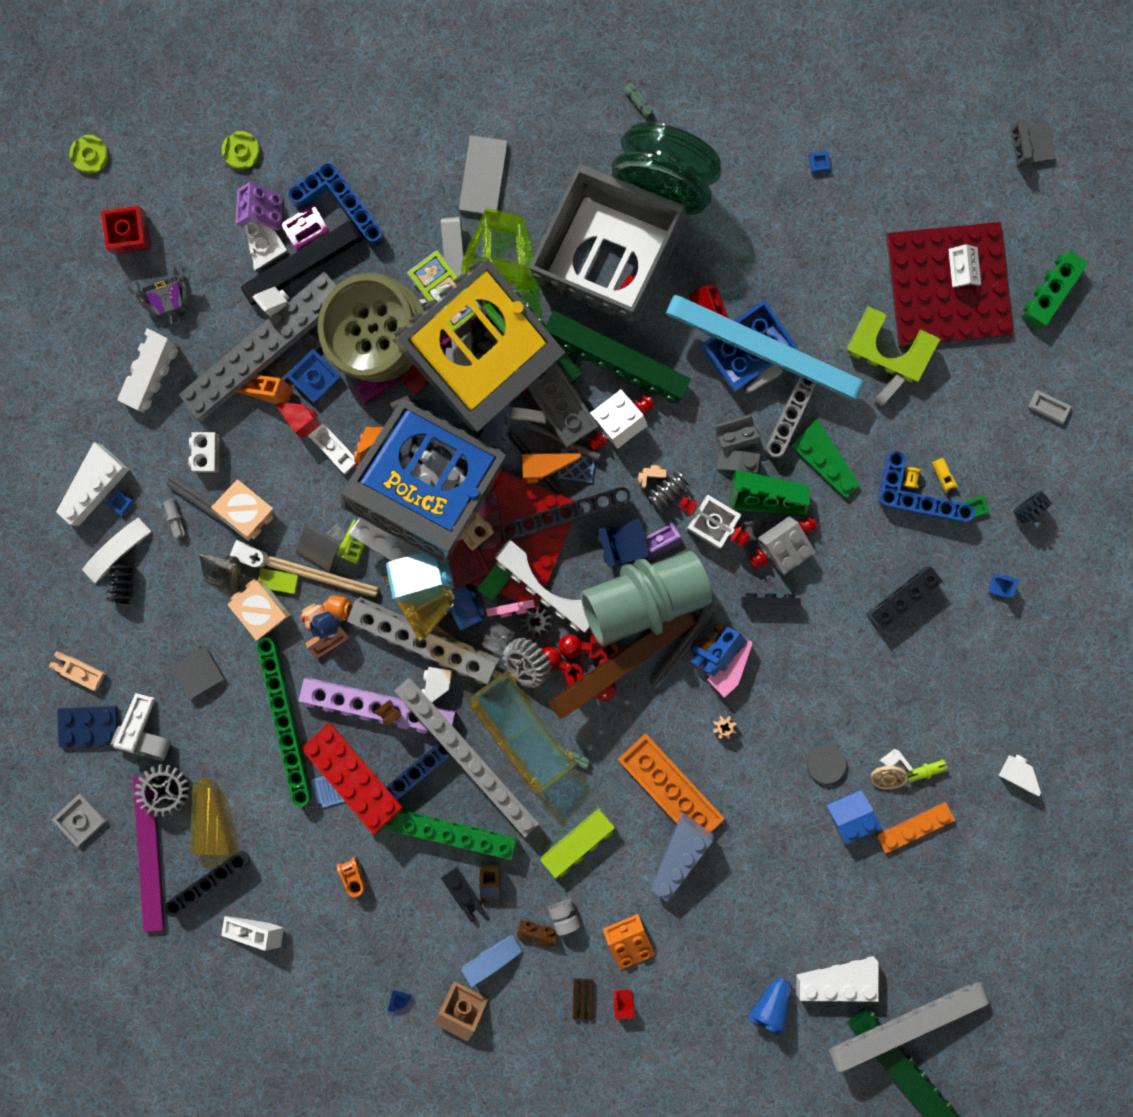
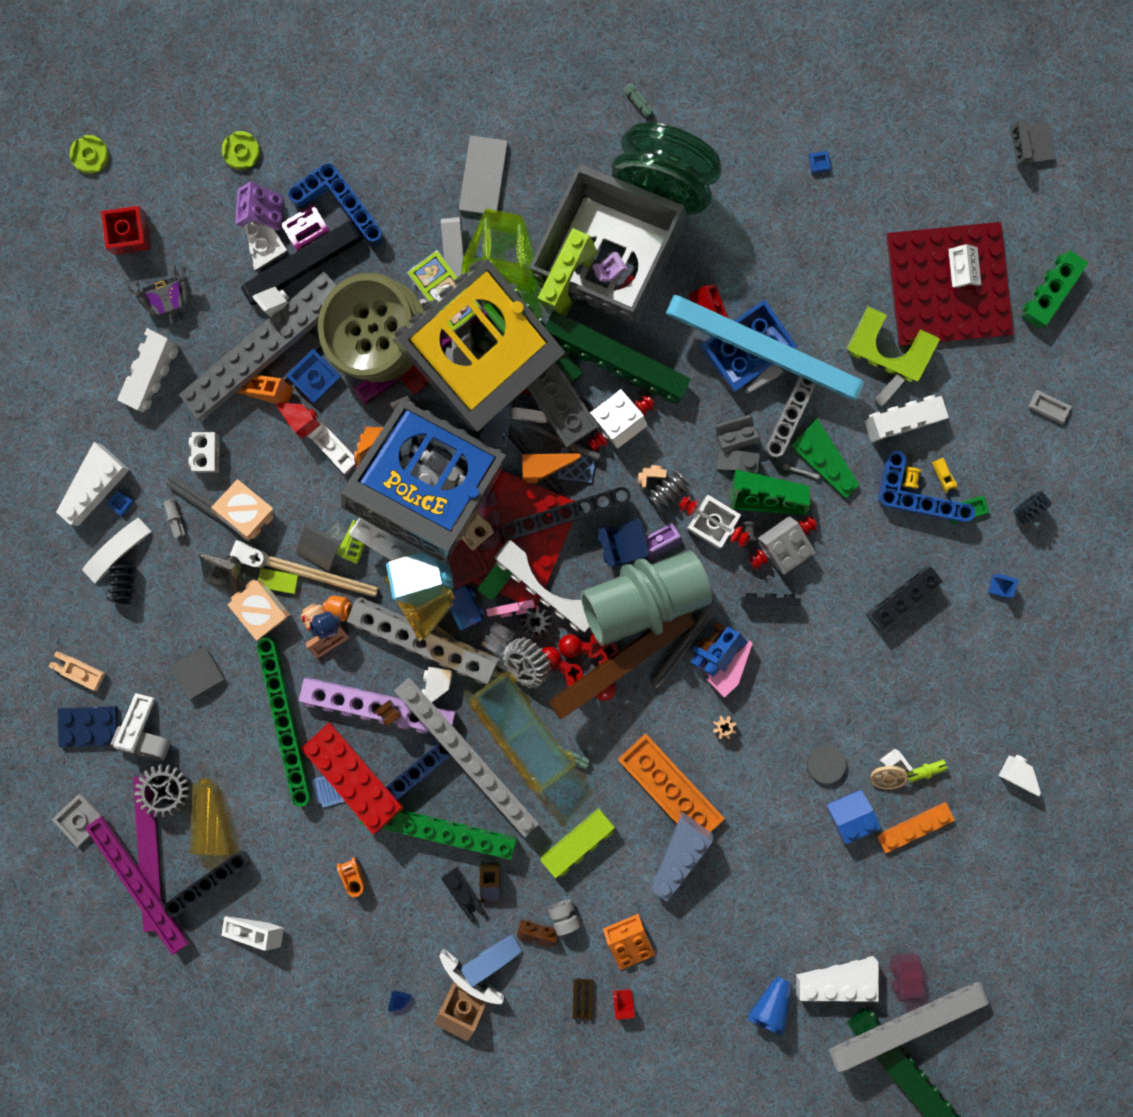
none -> magenta tile [85,816,190,956]
none -> white slope [440,948,504,1004]
none -> lime arch [538,228,598,316]
none -> lavender bracket [592,252,627,282]
none -> light grey hinge [782,463,821,480]
none -> white wedge [864,395,949,443]
none -> clear pink brick [890,953,924,999]

